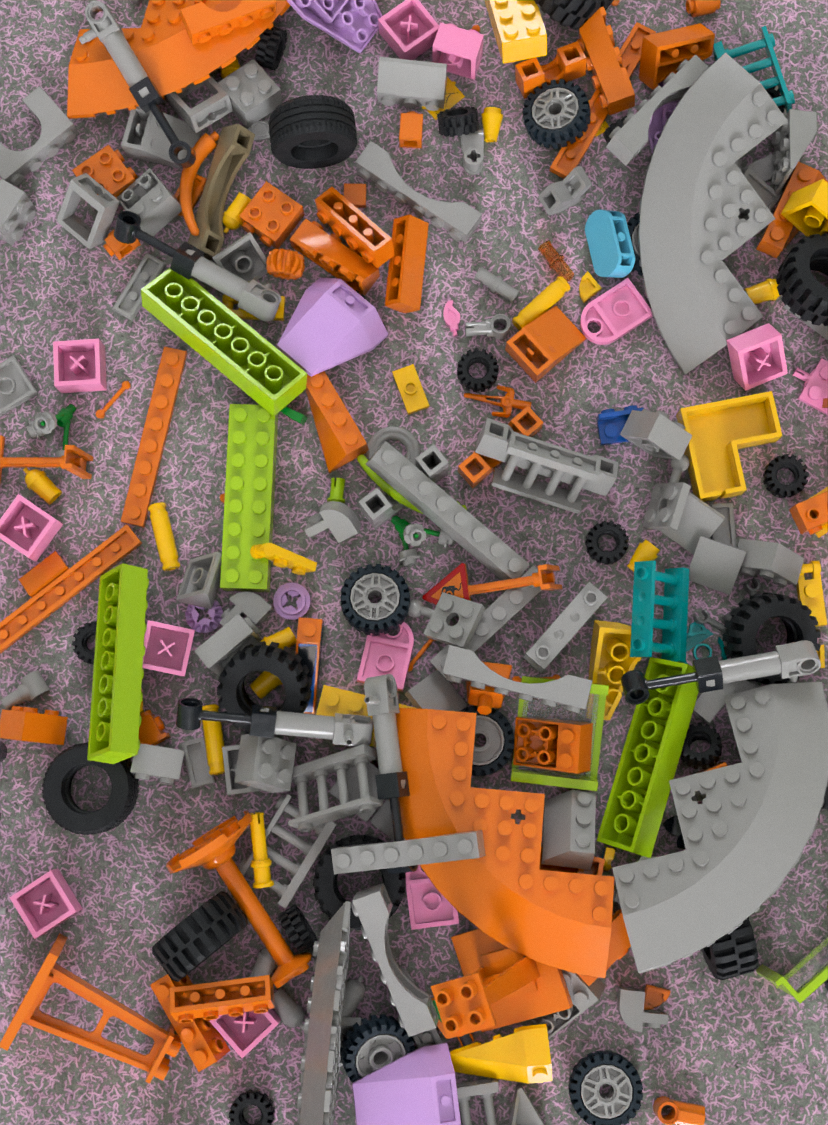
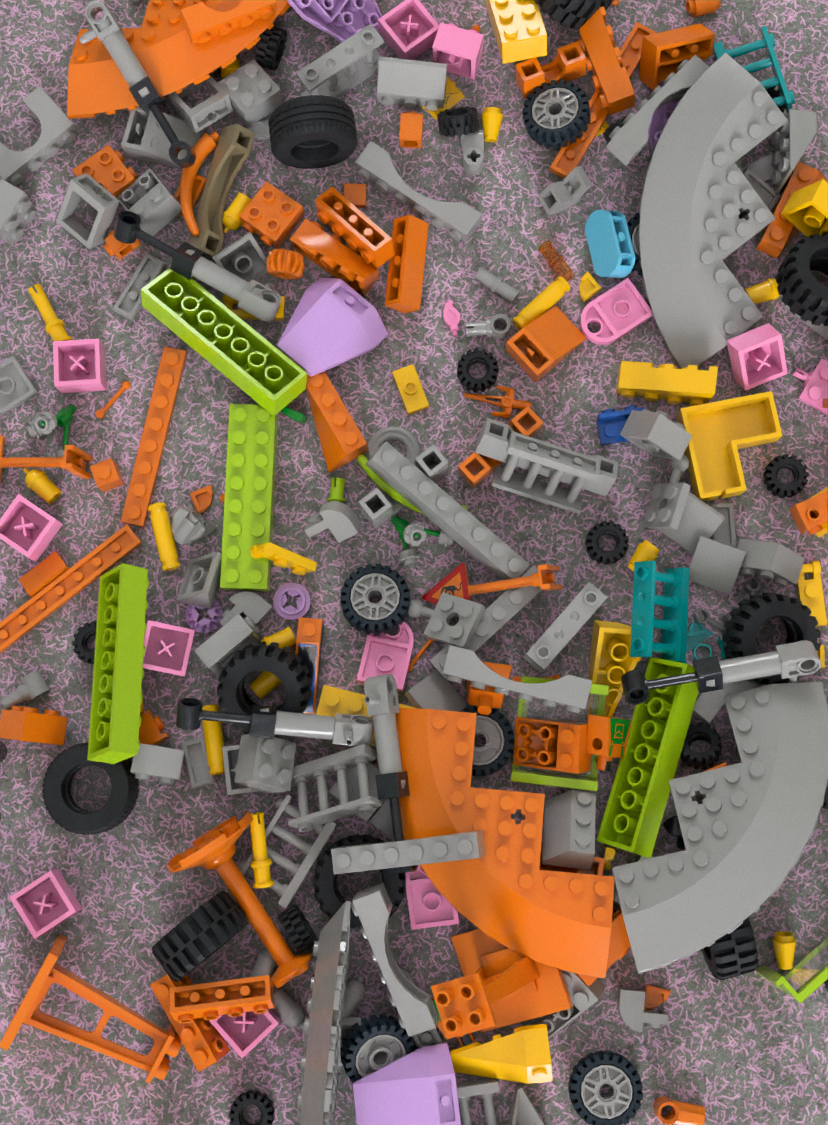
none -> yellow pin [28,284,73,341]
none -> orange brick [90,458,125,493]
none -> light grey brick [172,503,216,545]
none -> orange tile [189,485,213,515]
none -> light grey fence [296,24,384,98]
none -> orange torso [586,714,632,771]
none -> yellow wedge [616,361,718,406]
none -> yellow cone [772,931,797,970]

